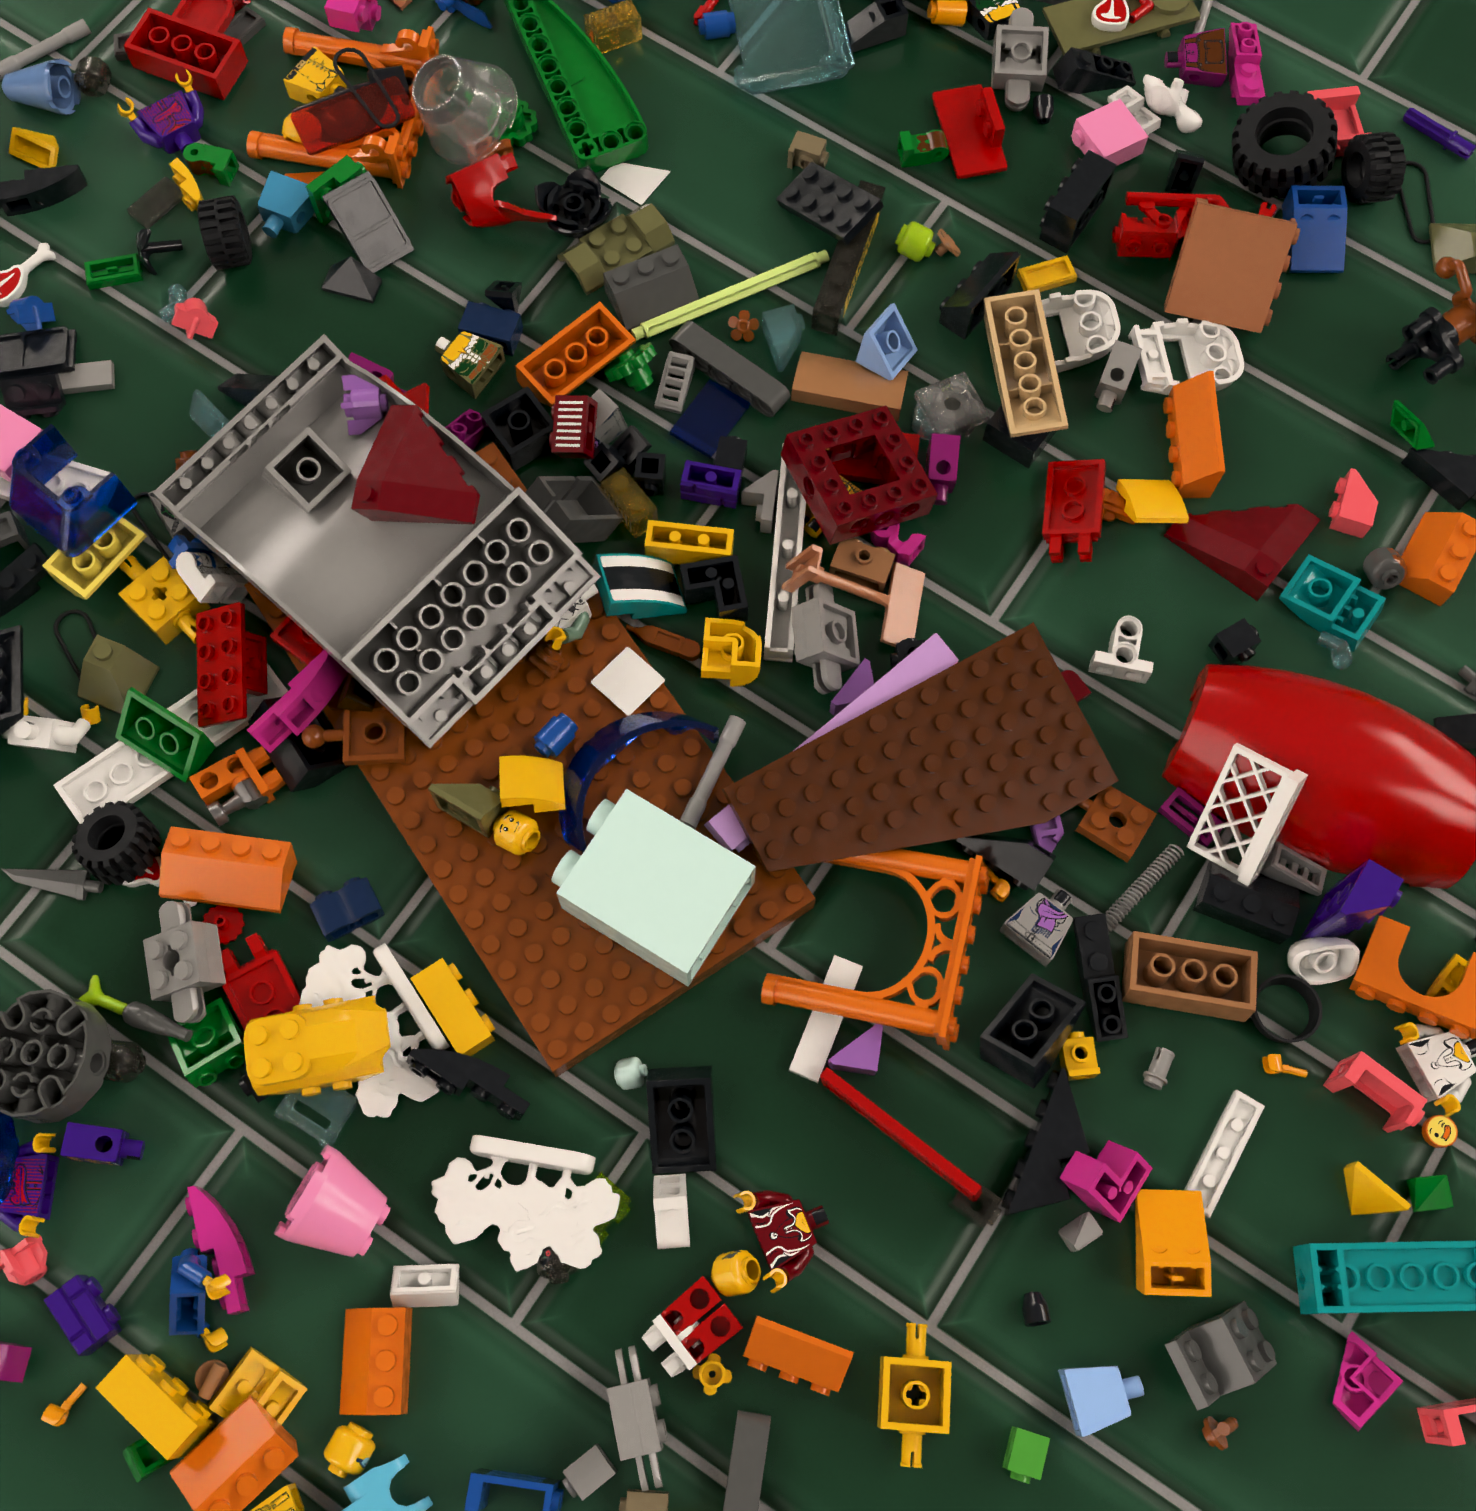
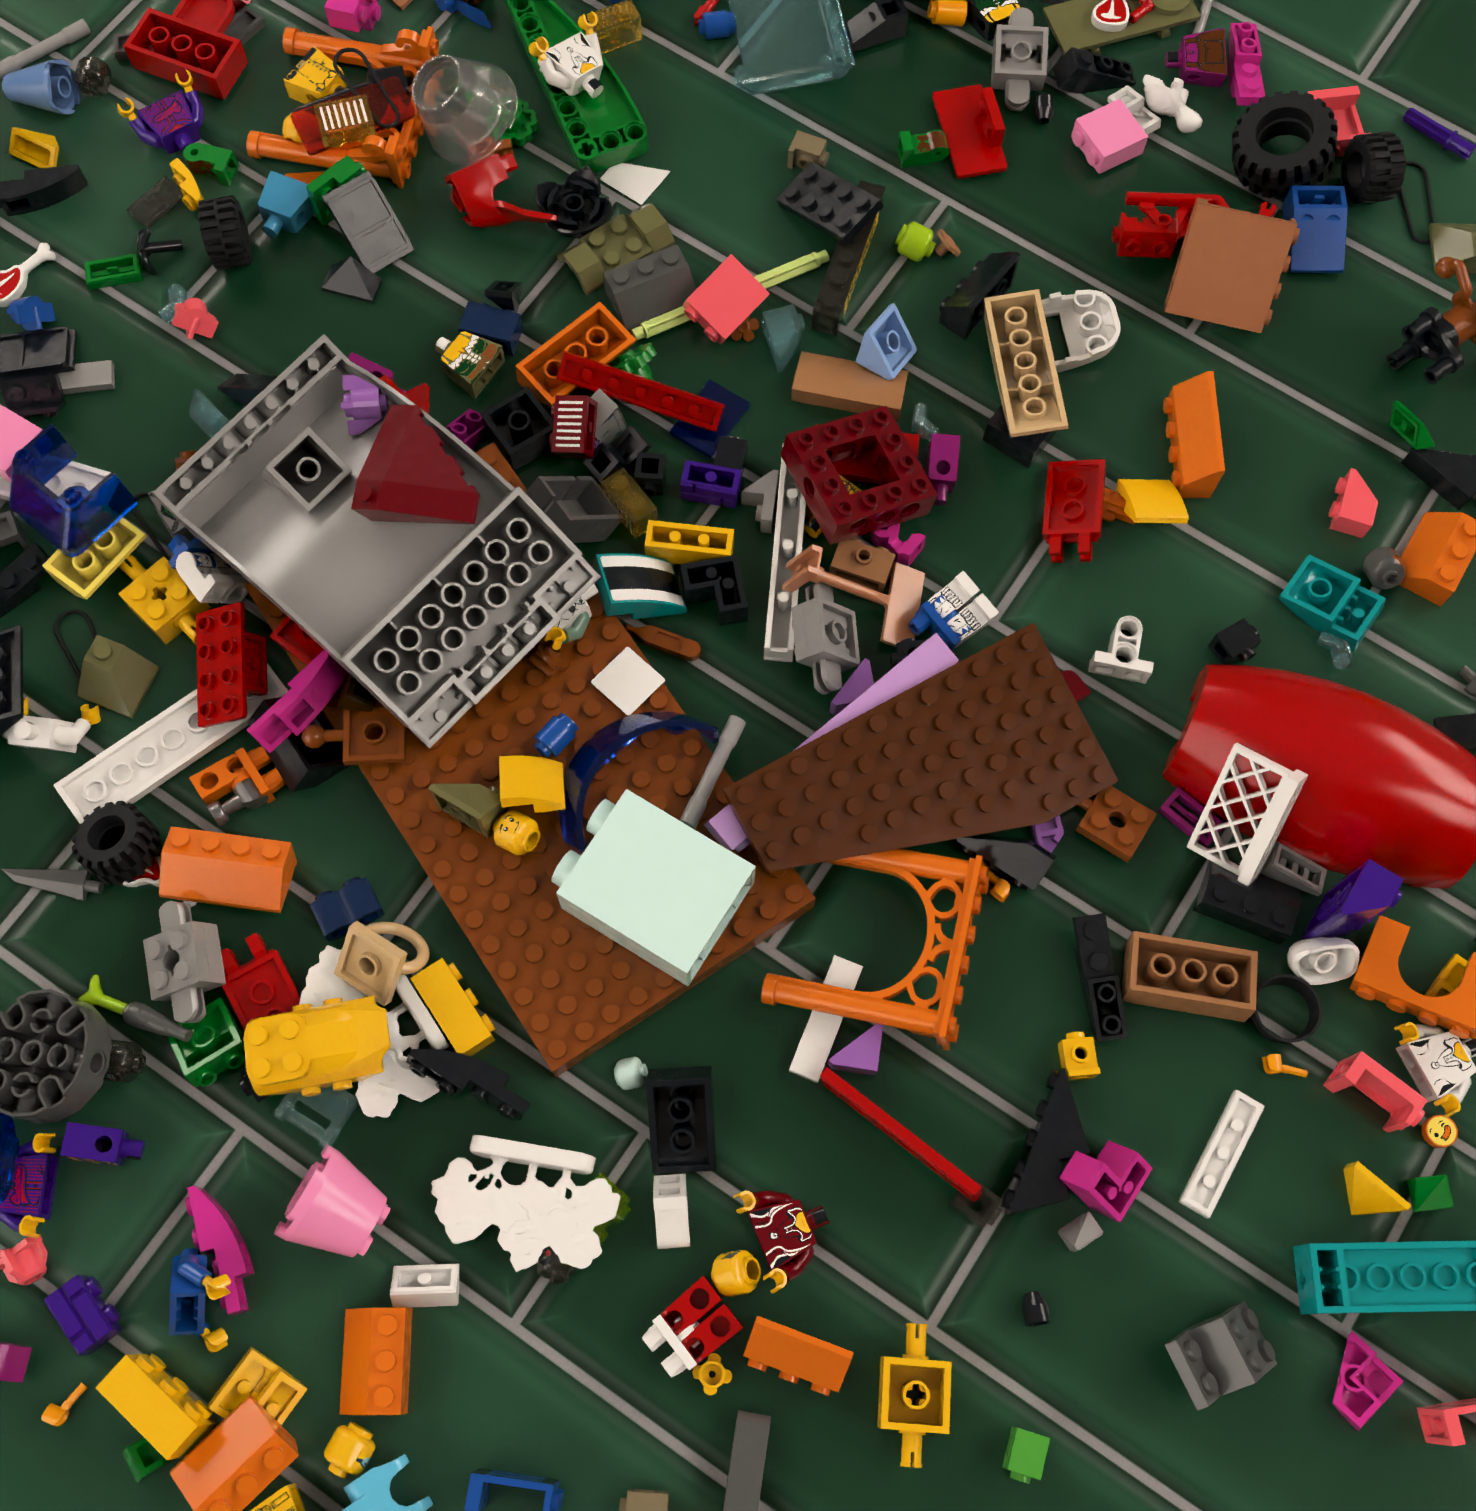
green slope [115,687,216,783] -> none
medium nougat plate [195,1359,230,1400] -> none
red piece [203,905,245,945] -> none
light grey brick [562,1443,618,1501] -> none
light grey brick [607,1345,668,1492] -> none
light grey slope [654,351,695,414] -> none
dark grey beam [669,320,791,418] -> none
yellow brick [701,618,762,687] -> none
clear piece [914,371,990,437] -> none
black slope [980,973,1086,1089] -> none
torso [999,889,1074,967] -> none
yellow tile [1016,255,1077,292] -> none
black brick [1039,150,1117,254] -> none
light blue torso [1058,1366,1144,1437] -> none
light grey torso [1094,340,1142,413] -> none
light grey piece [1106,844,1184,933] -> none
white slope [1128,318,1244,395] -> none
light orange slope [1135,1189,1212,1297] -> none
light grey pin [1143,1047,1175,1090] -> none
dark red slope [1164,504,1321,601] -> none
black slope [1165,149,1205,194] -> none
dark orange plate [1202,1416,1239,1451] -> none
none -> clear yellow brick [313,94,376,148]
none -> tan tile [334,921,429,1006]
none -> white torso [529,11,604,98]
none -> red tile [556,351,725,432]
none -> coral panel [682,254,770,345]
none -> hips [908,571,999,651]

